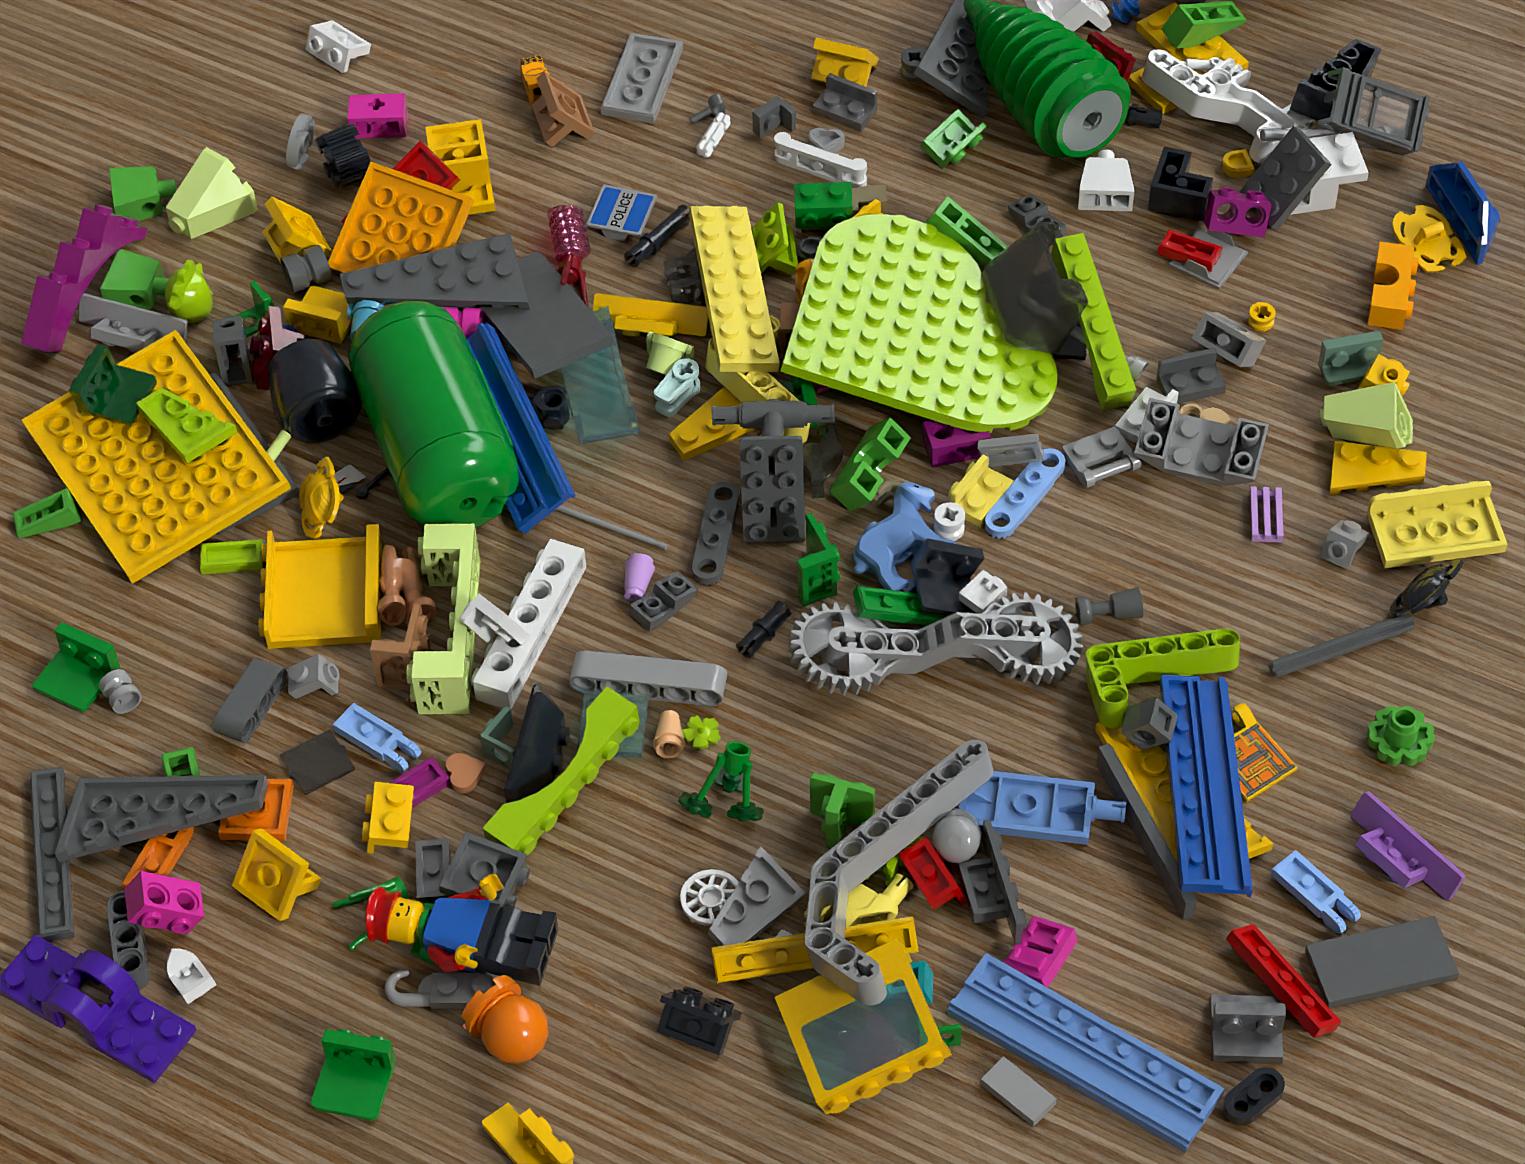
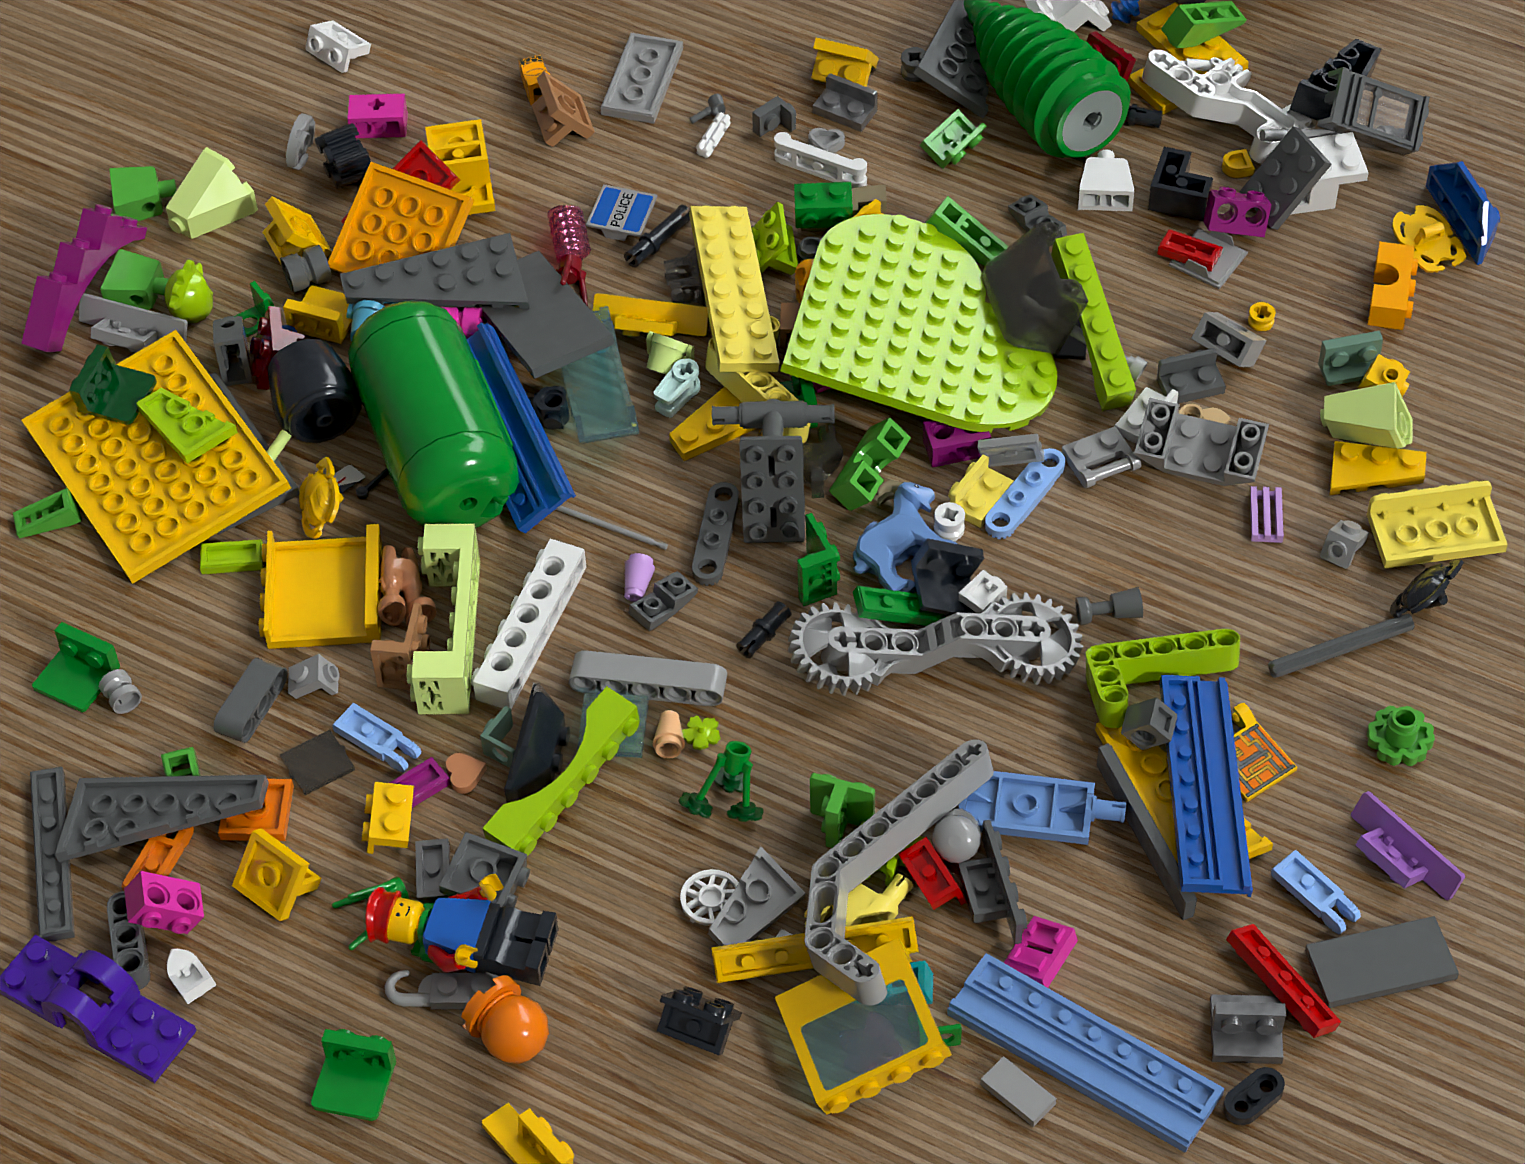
white bracket [460,594,530,645] -> none

